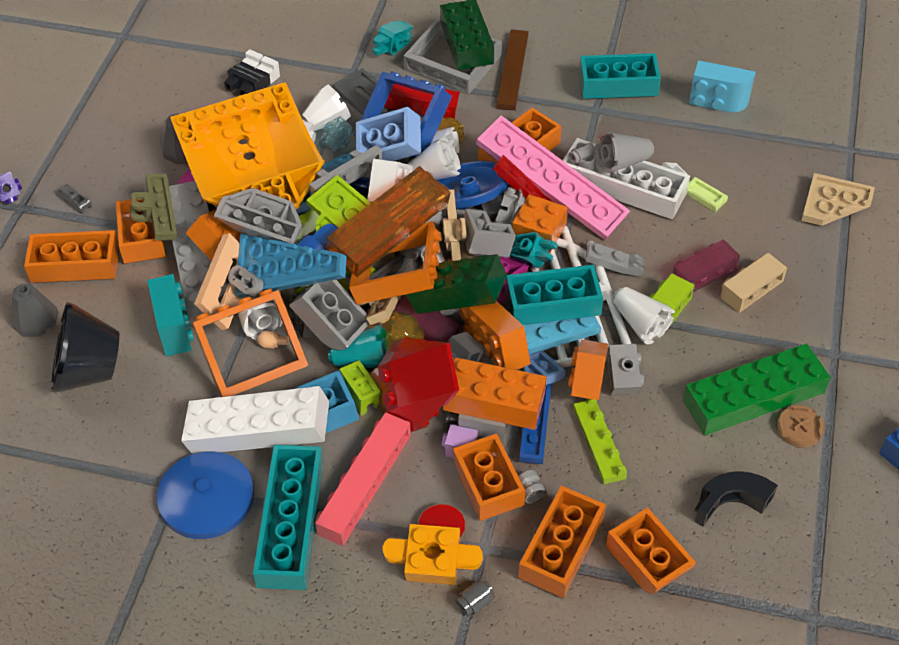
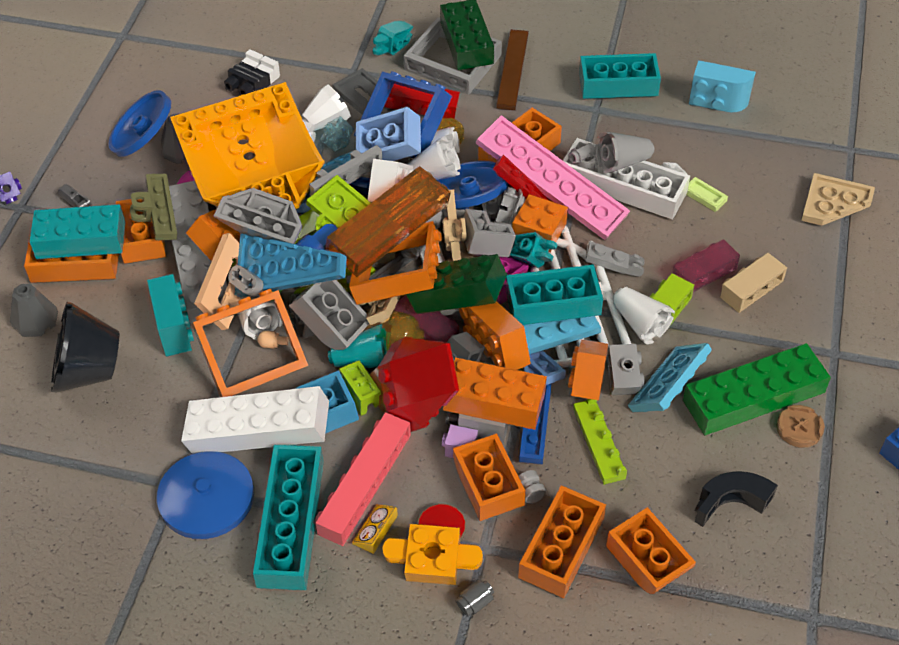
none -> teal brick [30,204,125,259]
none -> blue dish [109,90,171,157]
none -> slope [352,504,398,554]
none -> medium azure plate [628,343,712,412]

